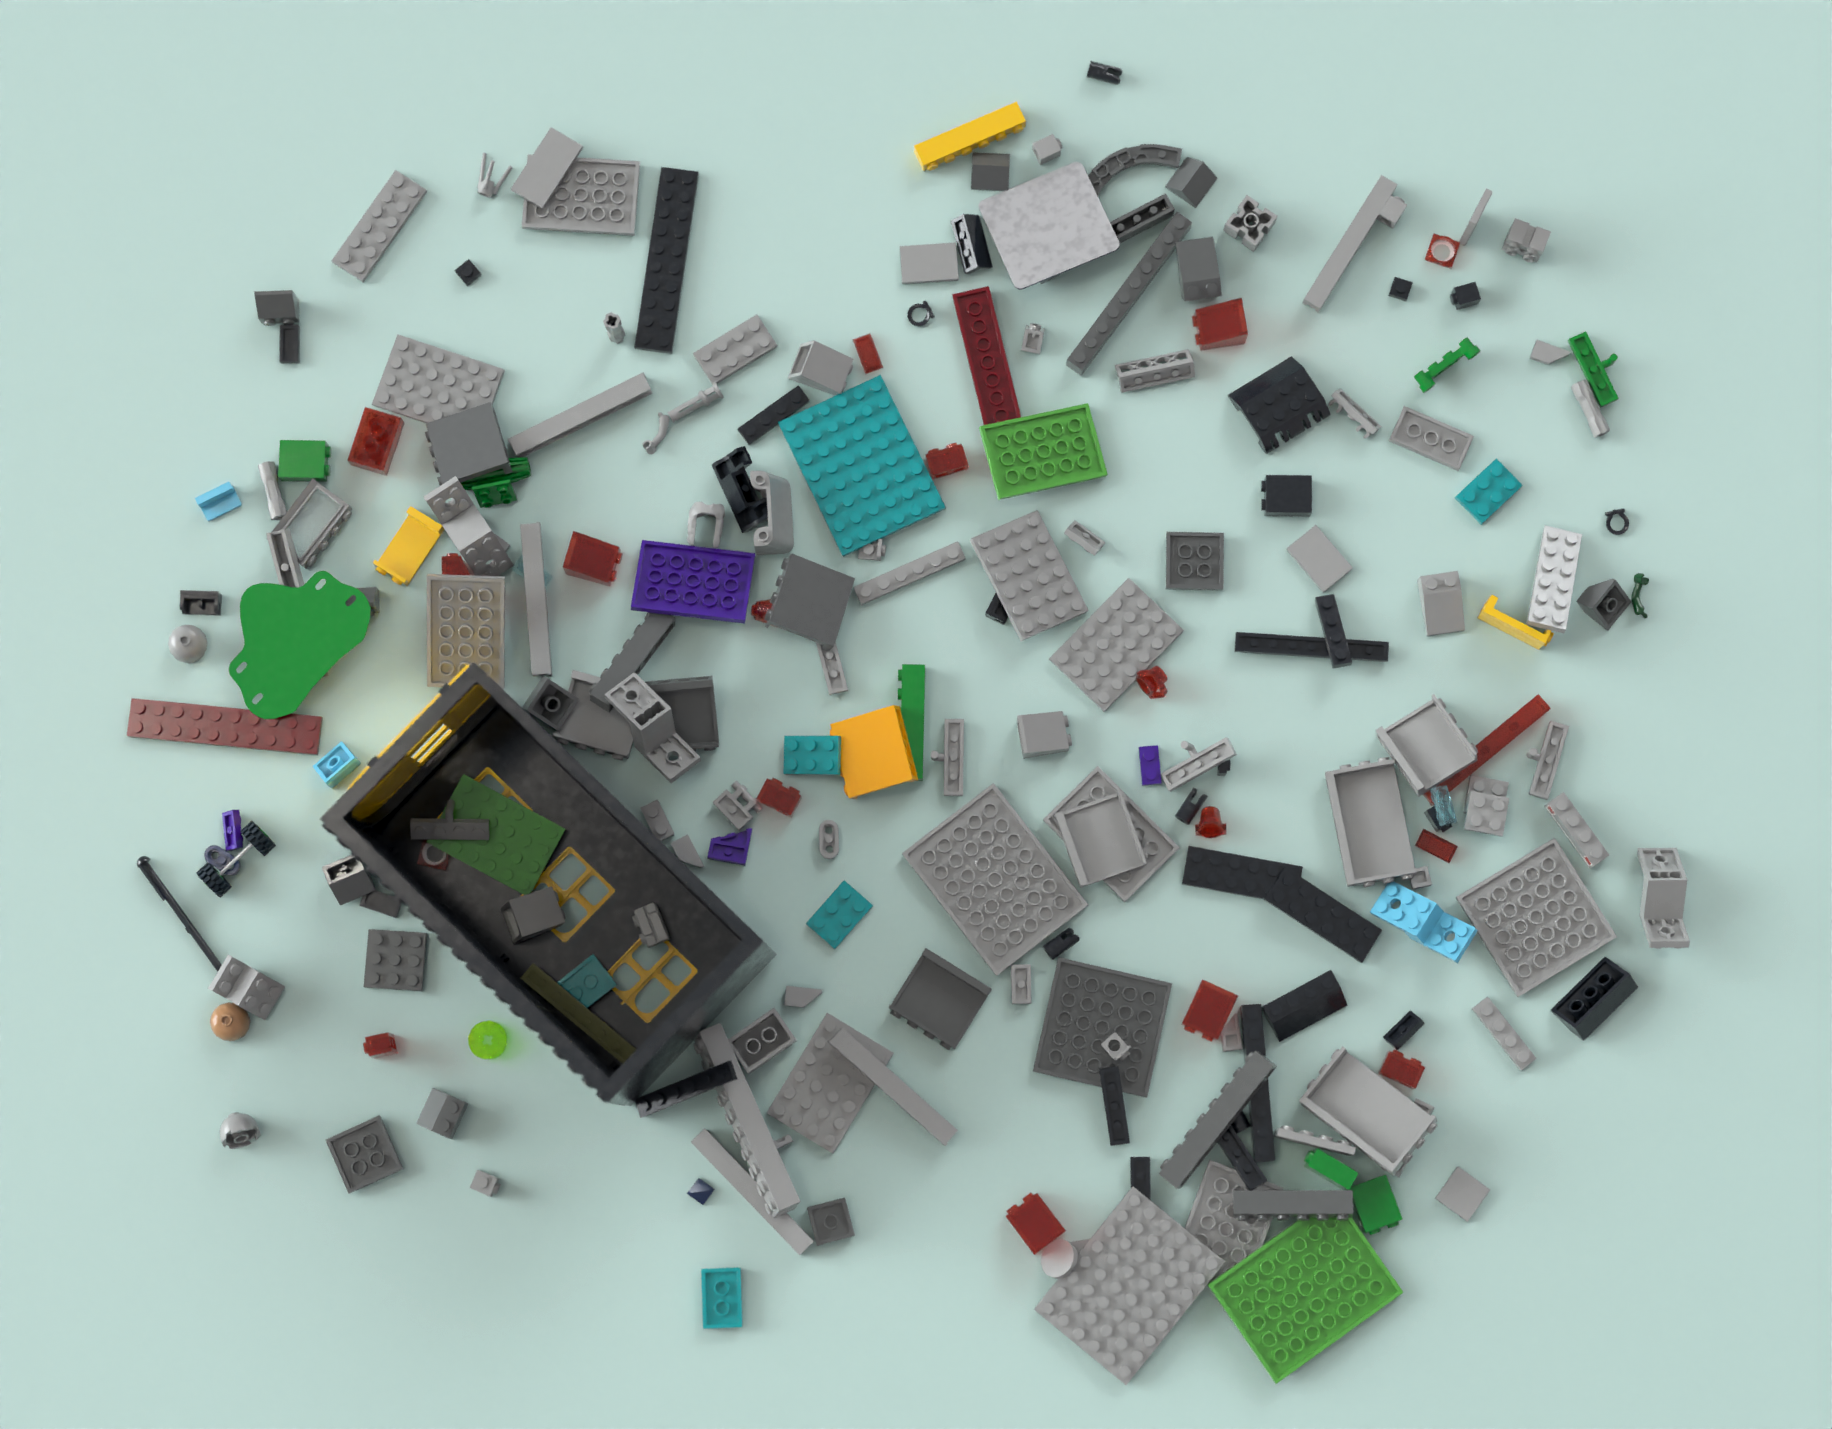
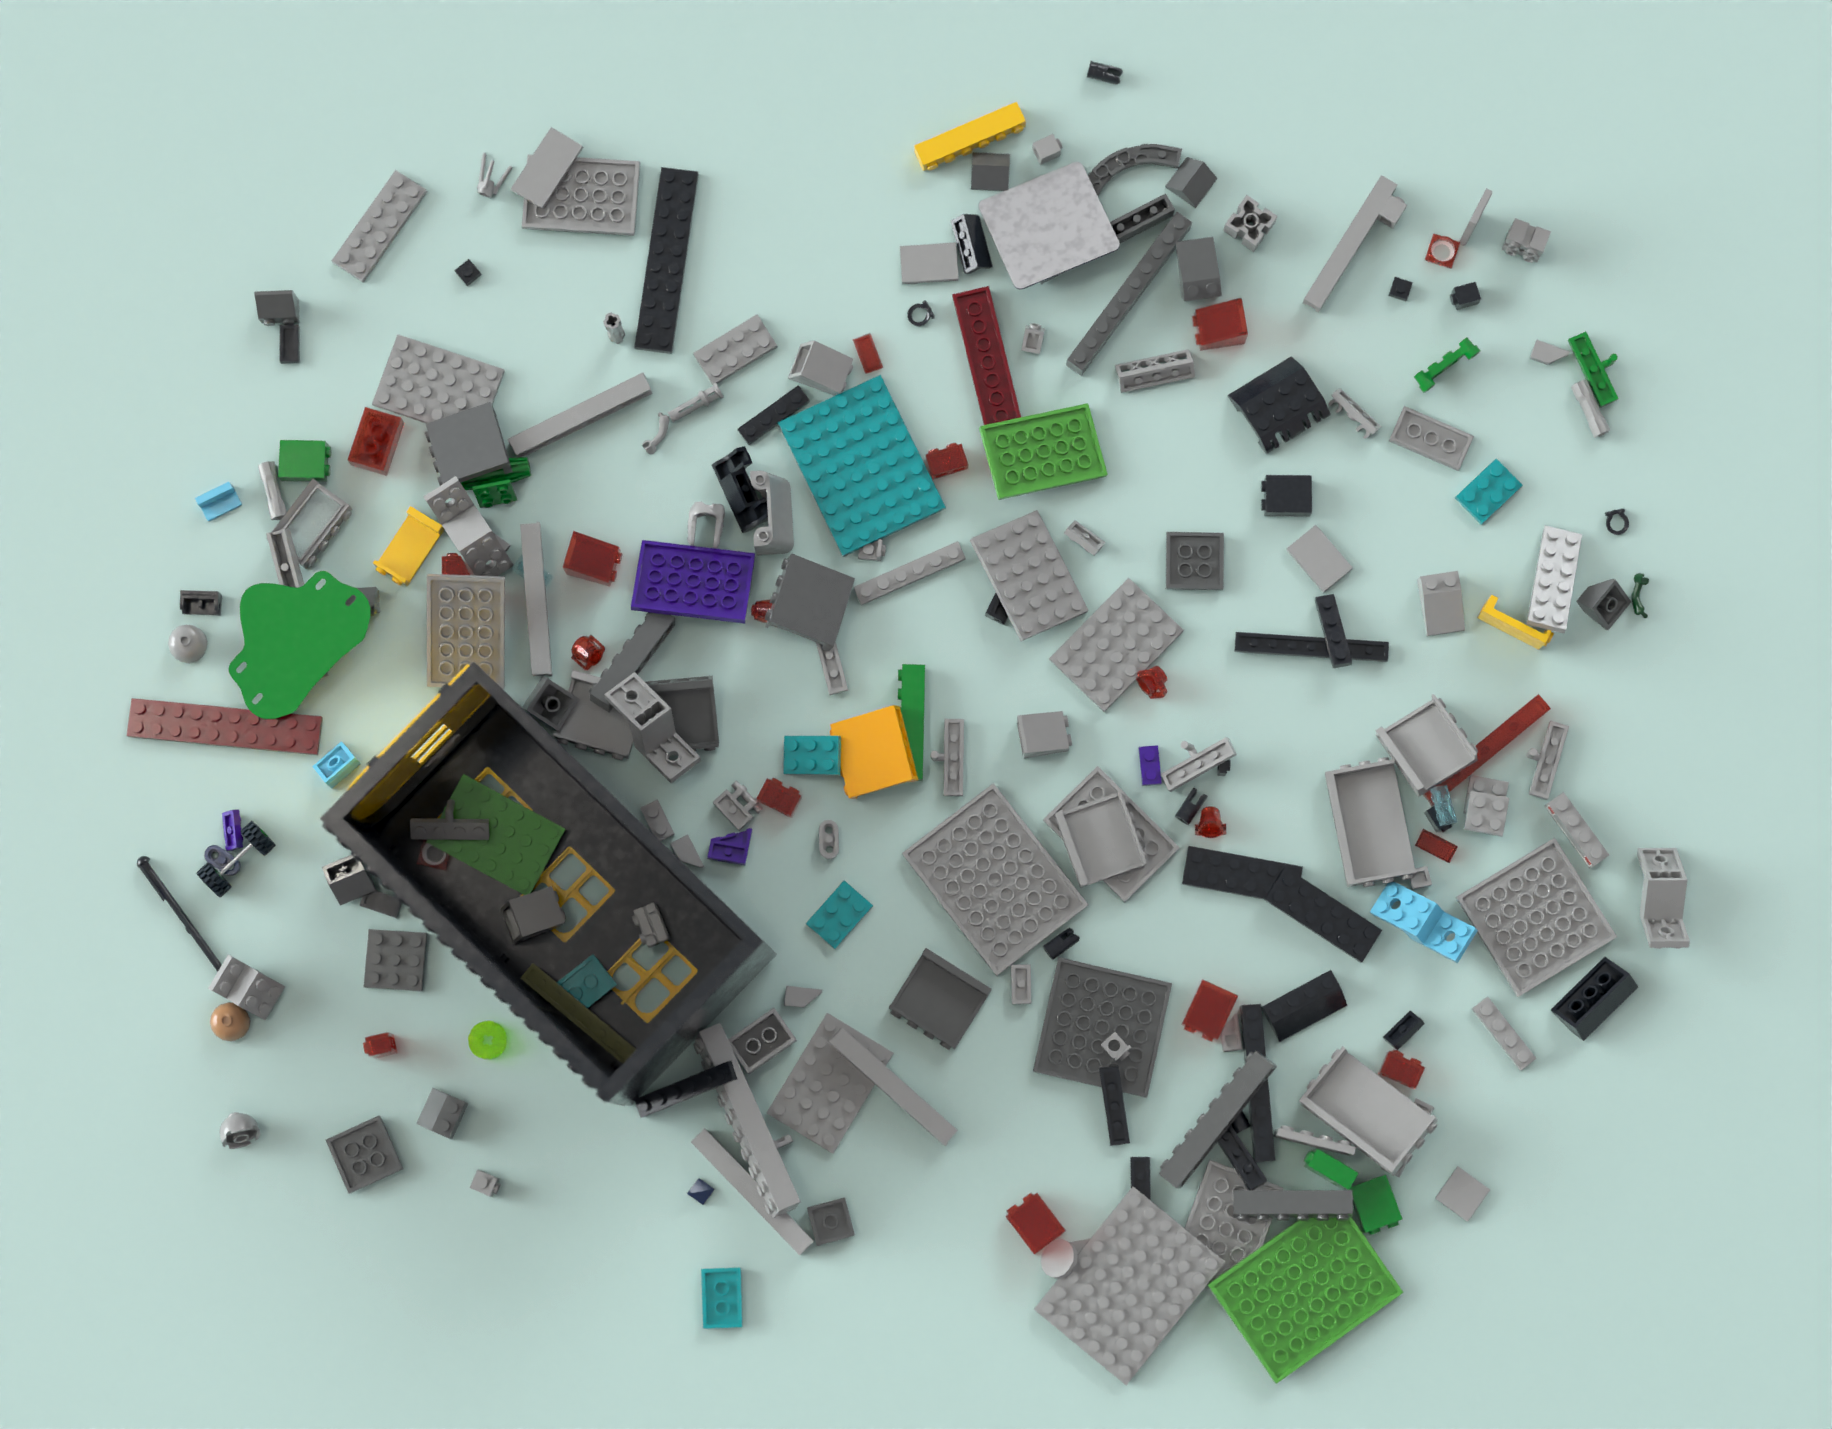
none -> clear red piece [571,635,605,670]

